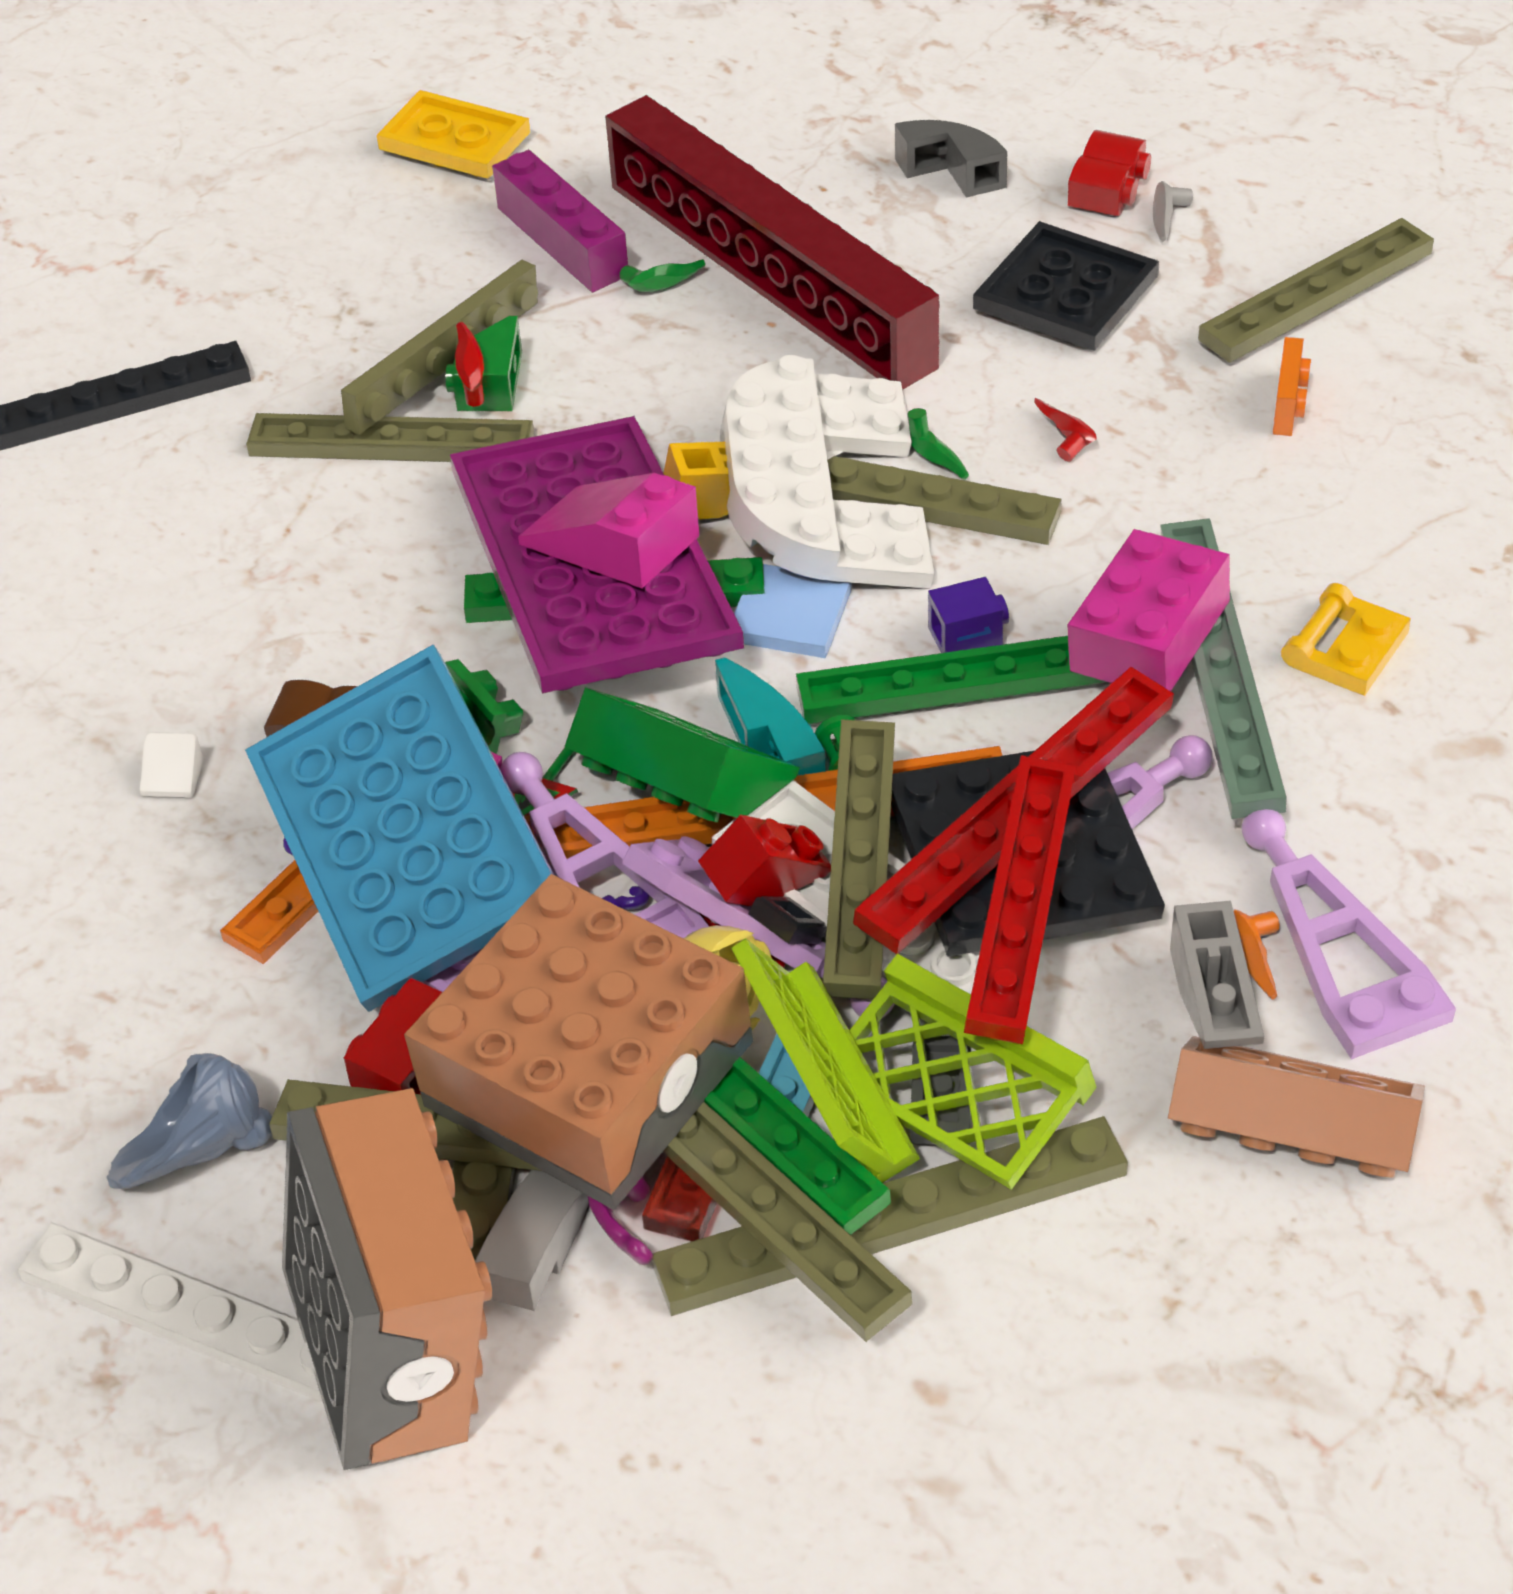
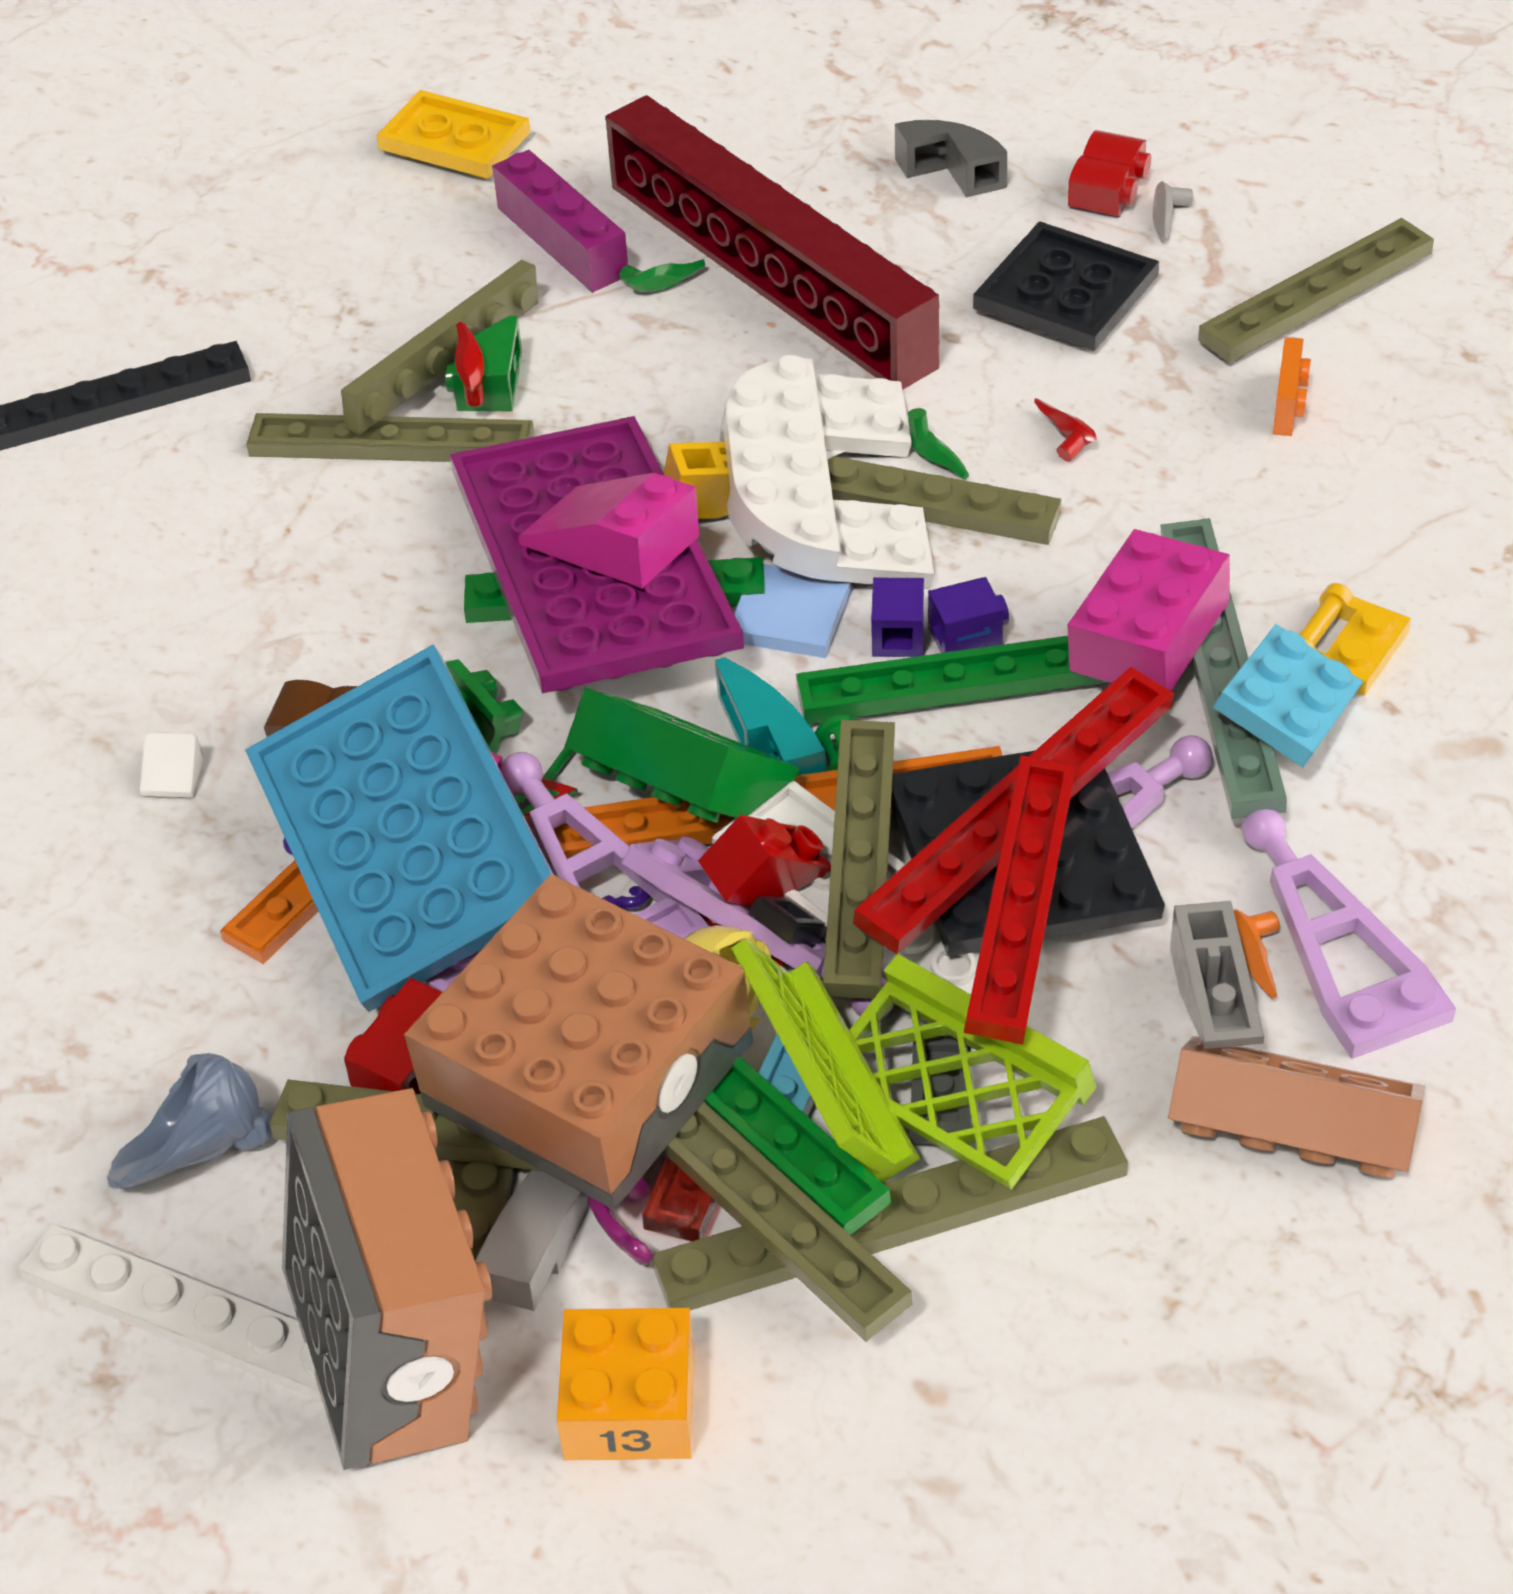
none -> light orange brick [557,1308,694,1460]
none -> dark purple brick [871,577,924,657]
none -> medium azure plate [1213,624,1363,768]

